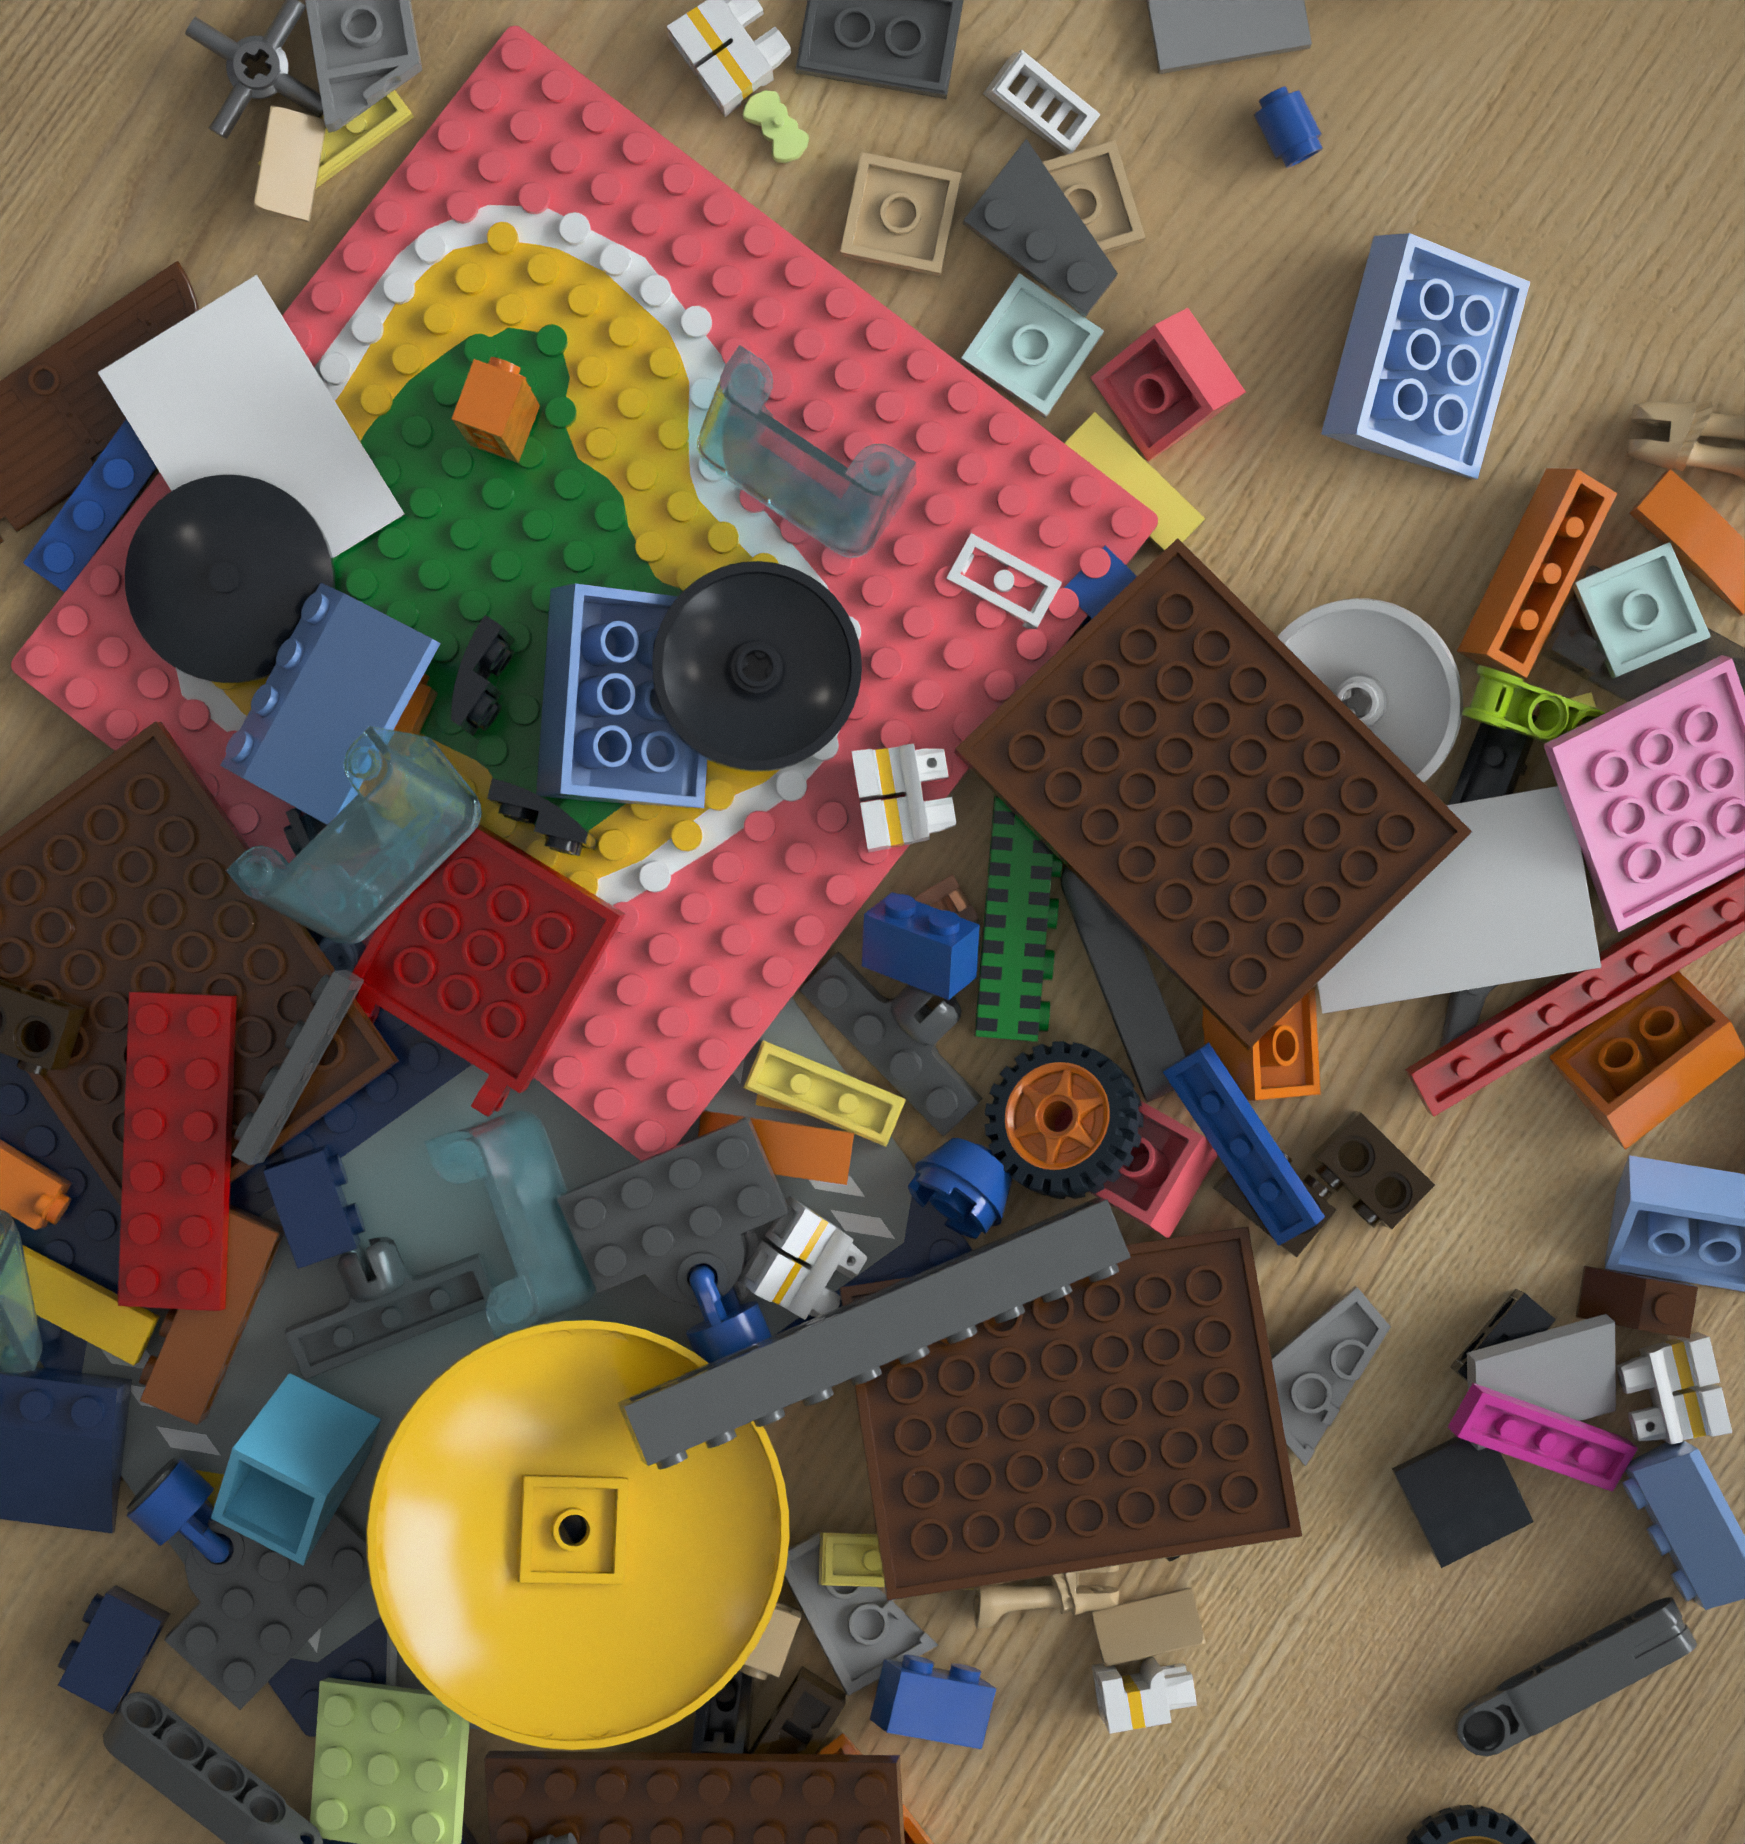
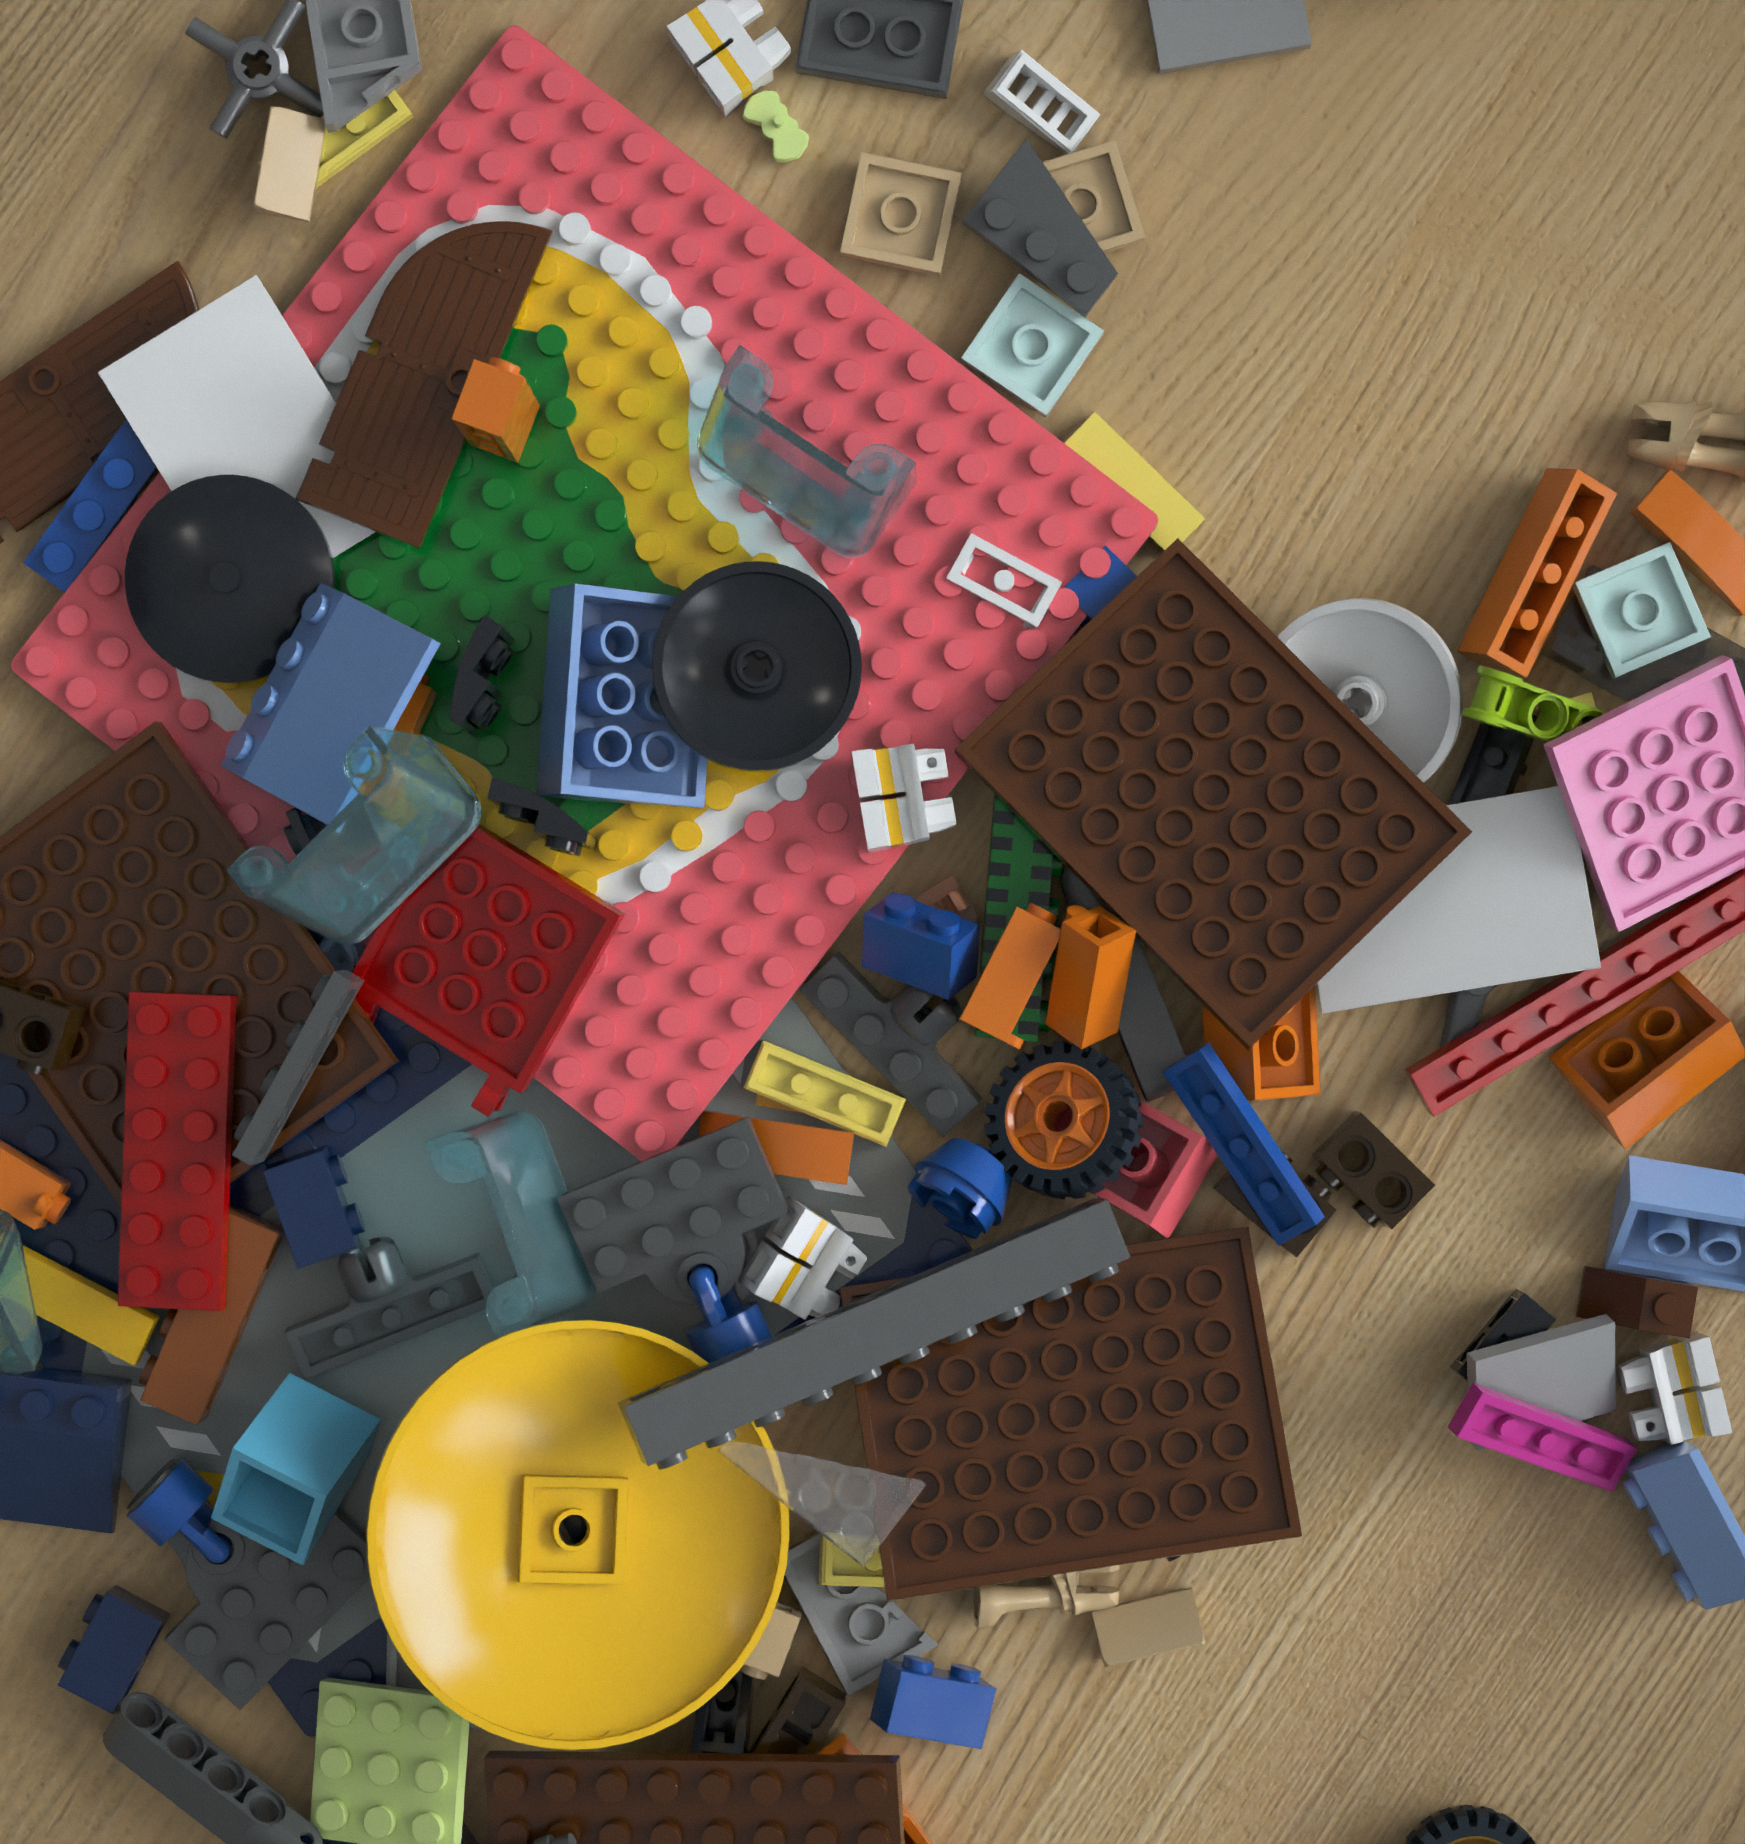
coral slope [1090,308,1246,461] -> none
white hips [1092,1656,1197,1734] -> none
blue brick [1254,86,1323,168] -> none
light grey wing [1271,1286,1391,1466] -> none
light blue slope [1321,233,1530,479] -> none
black slope [1392,1436,1534,1568] -> none
dark grey piece [1455,1597,1697,1757] -> none
none -> reddish brown door [295,221,553,549]
none -> clear wing [717,1441,926,1566]
none -> orange brick [958,903,1061,1050]
none -> orange brick [1045,905,1136,1050]

